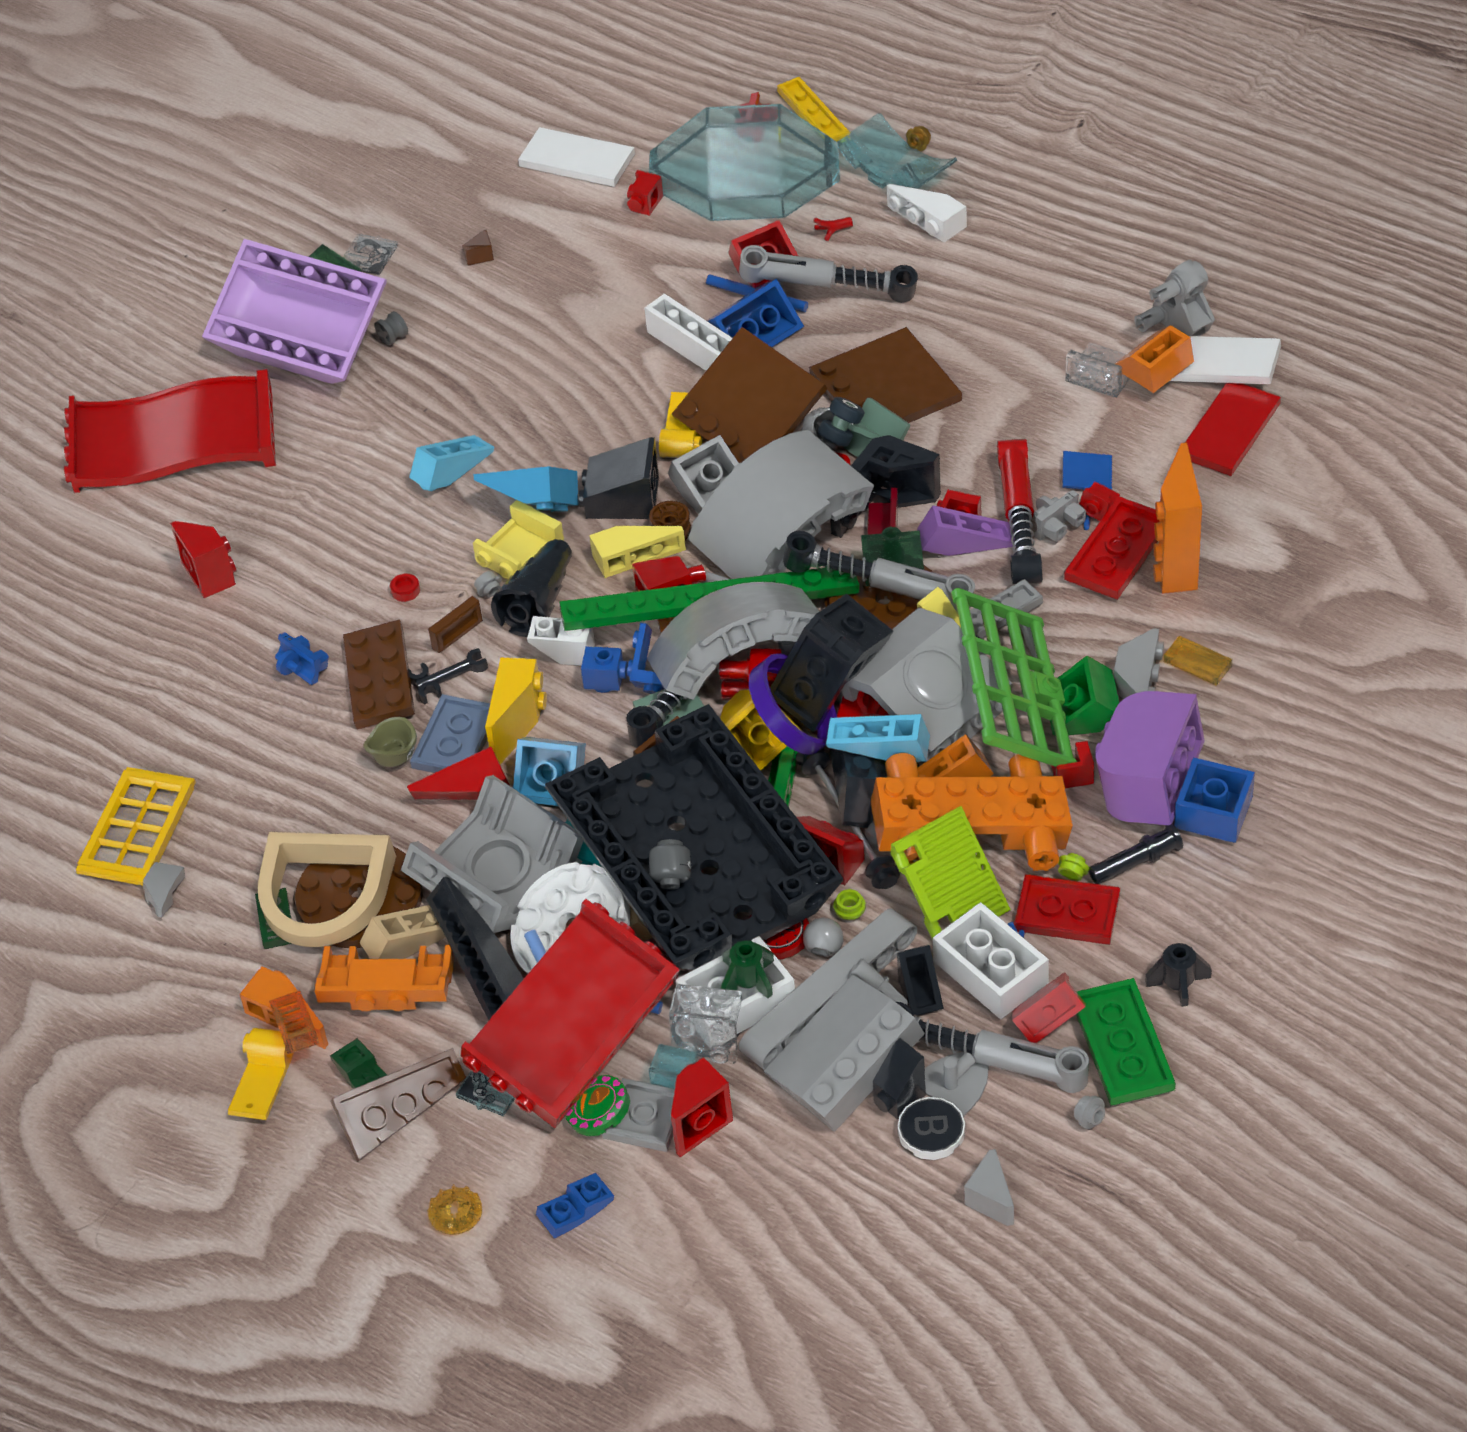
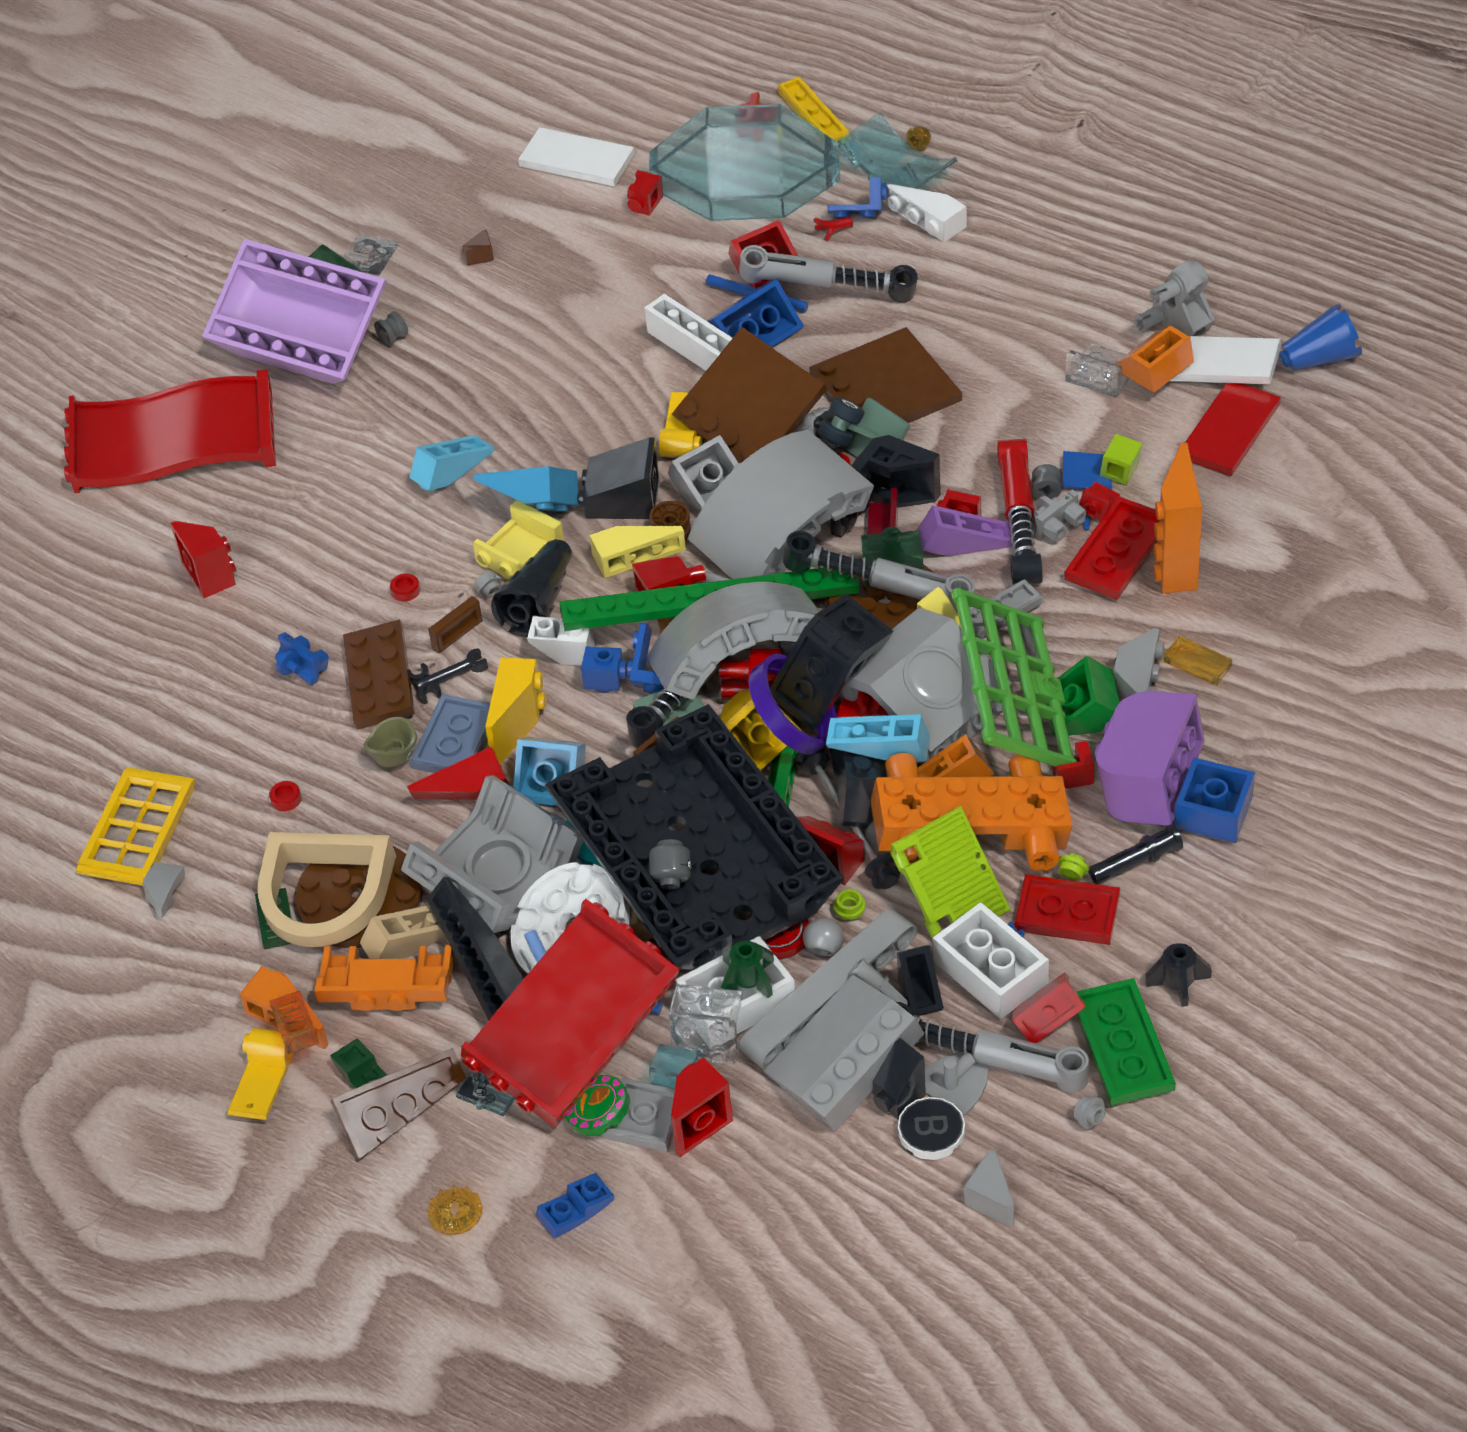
none -> red tile [269,781,302,811]
none -> blue bracket [827,177,887,218]
none -> dark grey wheel [1032,464,1061,499]
none -> lime brick [1100,434,1143,485]
none -> blue cone [1279,304,1362,370]

